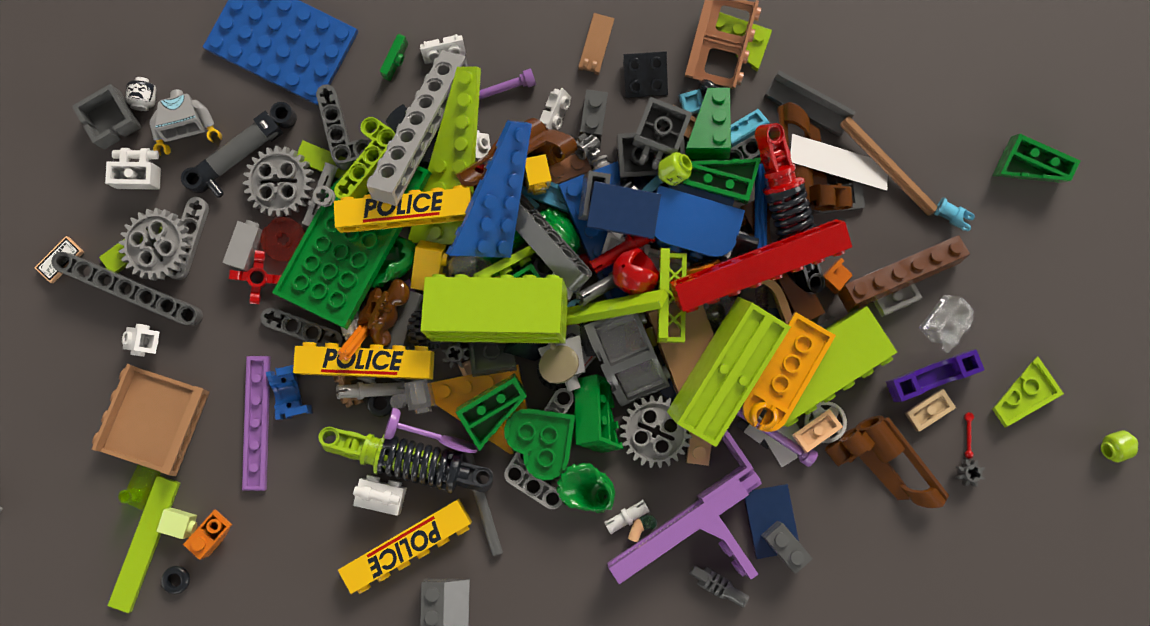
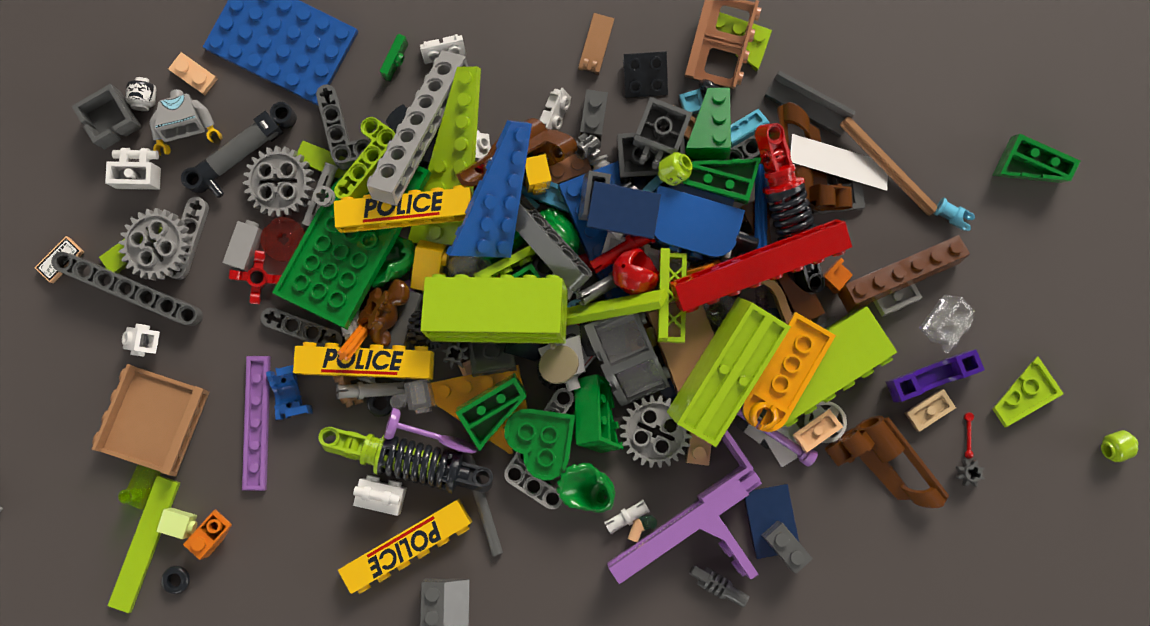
medium lavender piece [479,68,536,100] -> none
none -> light nougat plate [168,52,218,96]

